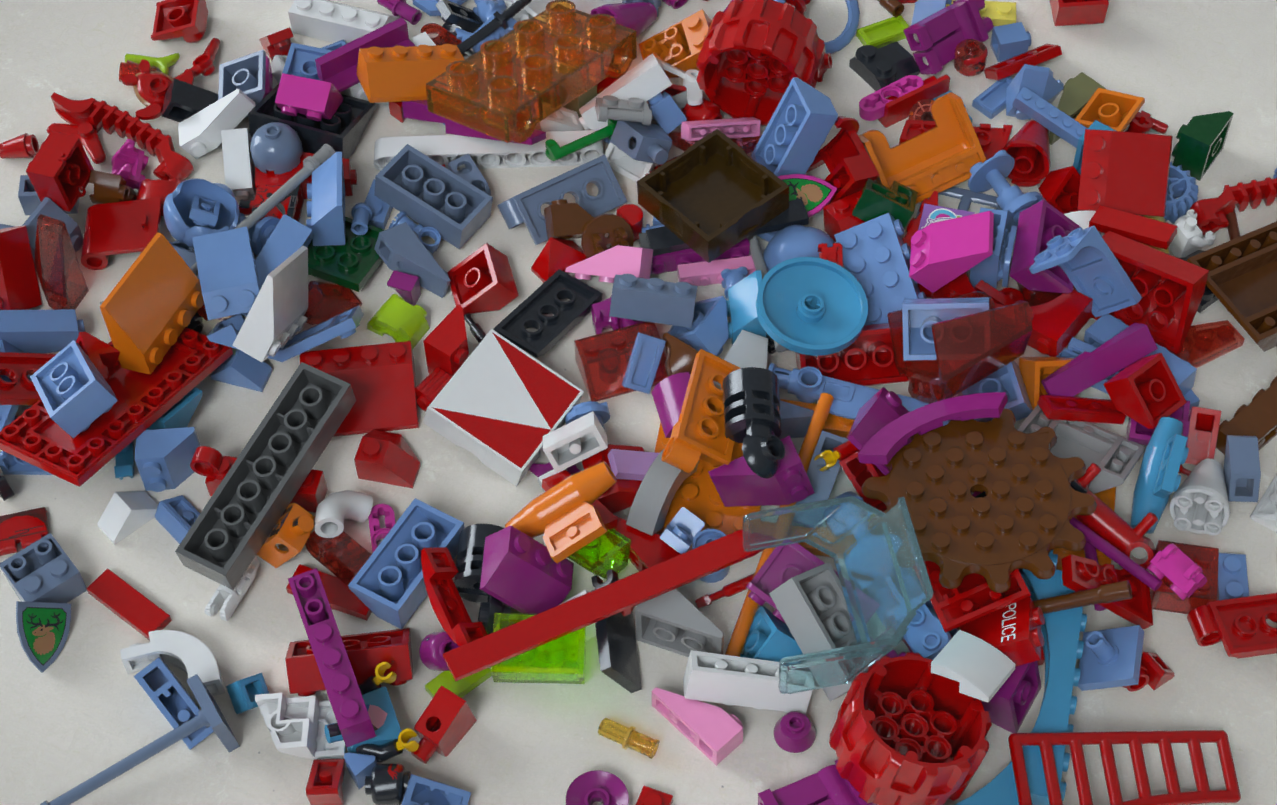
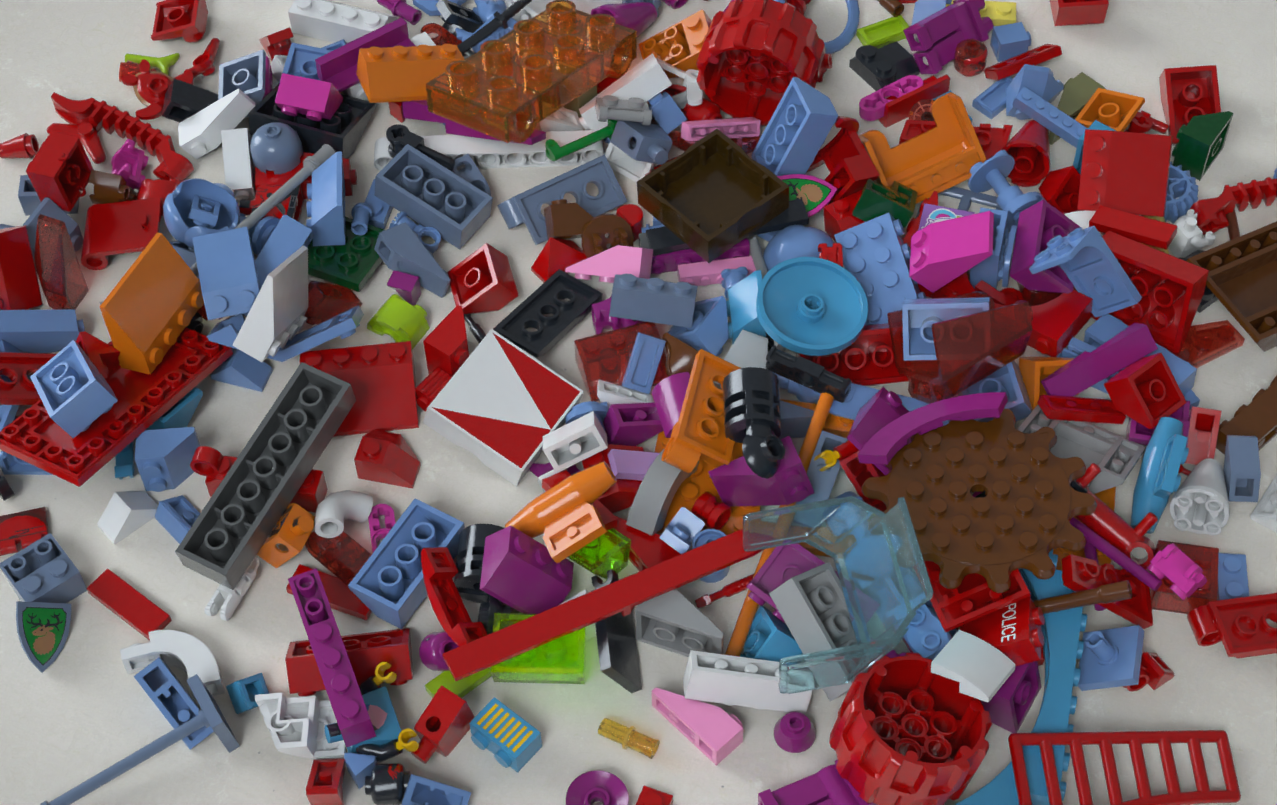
none -> black connector [386,124,455,171]
none -> dark azure brick [469,697,542,772]
none -> white slope [597,379,652,408]
none -> magenta slope [603,402,663,446]
none -> red wheel [691,491,732,530]
none -> black piece [766,345,852,403]
none -> red slope [1159,65,1221,144]

